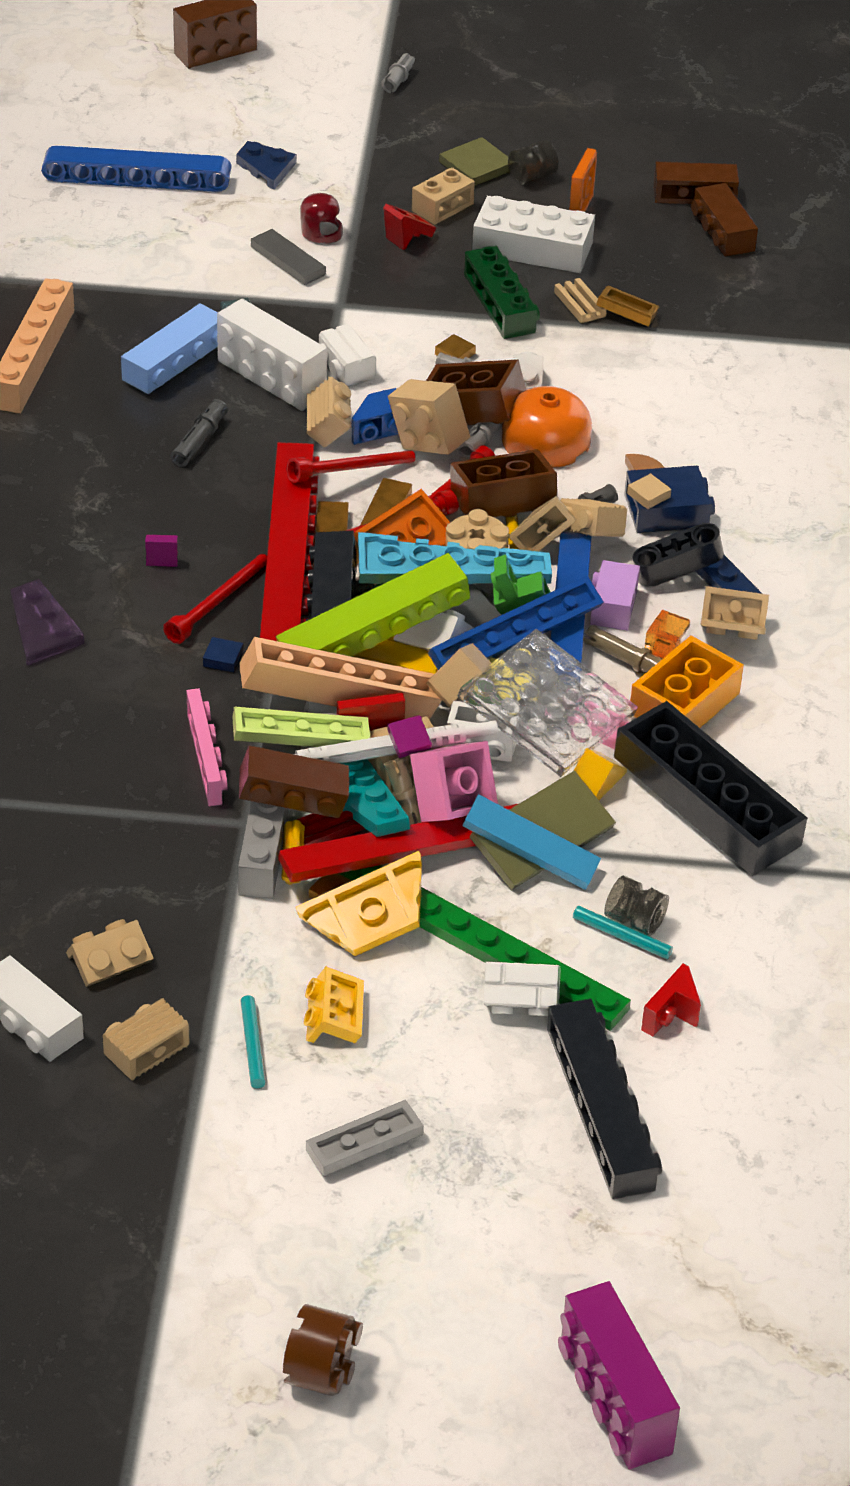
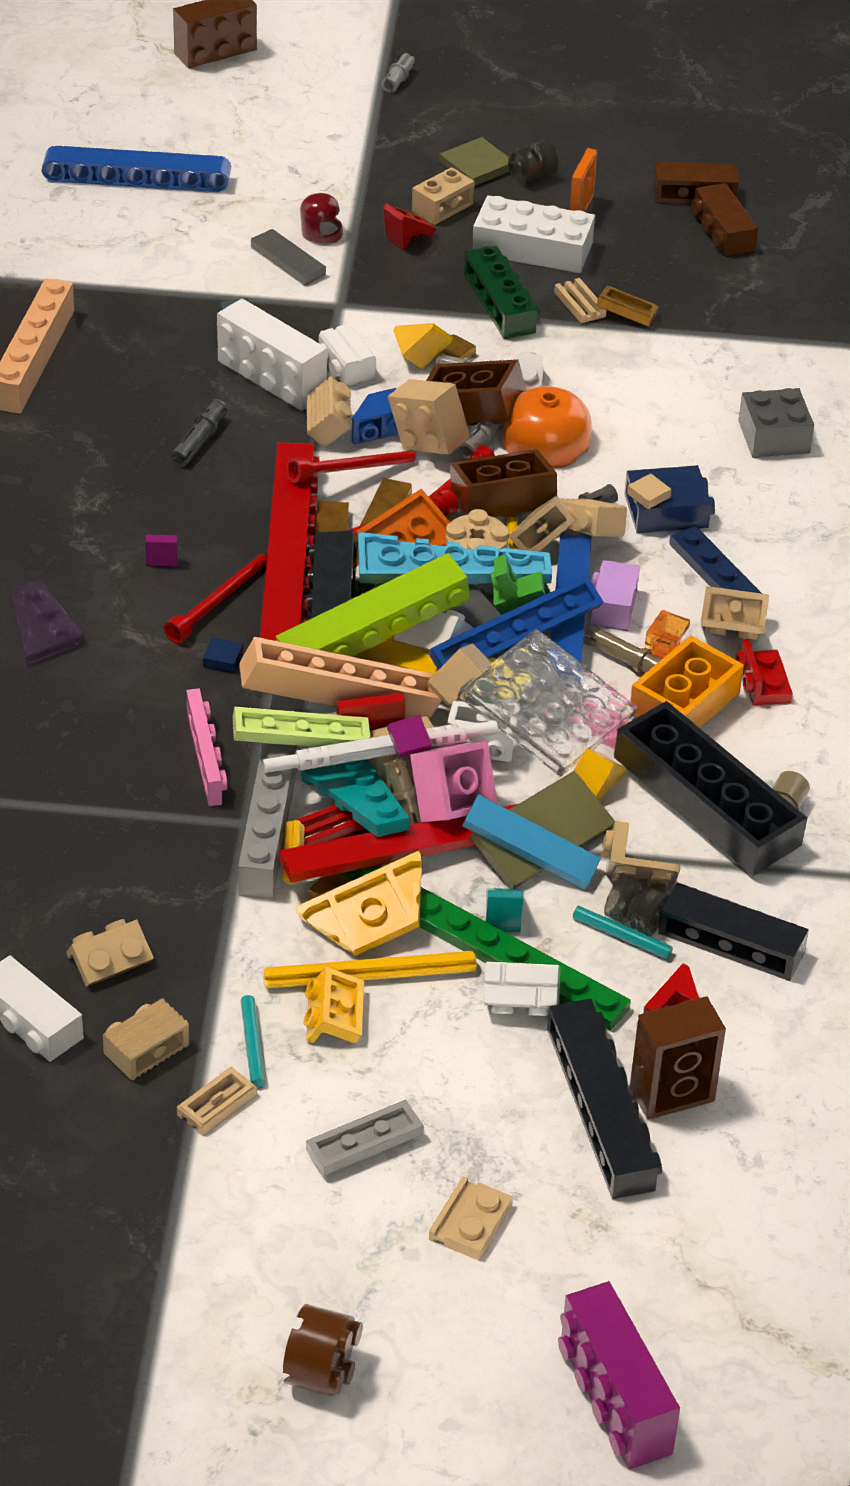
light blue brick [121,303,218,394] -> none
dark blue wing [236,141,297,189] -> none
reddish brown brick [239,745,349,818] -> none
medium nougat tile [625,454,665,470] -> none
black beam [633,523,724,587] -> none
none -> tan tile [177,1067,257,1136]
none -> yellow axle [263,951,477,988]
none -> yellow slope [393,323,453,369]
none -> tan plate [429,1176,513,1261]
none -> teal slope [485,888,524,933]
none -> tan bracket [601,821,680,888]
none -> reddish brown brick [630,996,726,1120]
none -> black brick [658,882,809,981]
none -> red bracket [735,639,793,706]
none -> dark grey brick [738,388,814,458]
none -> dark tan brick [772,771,810,810]

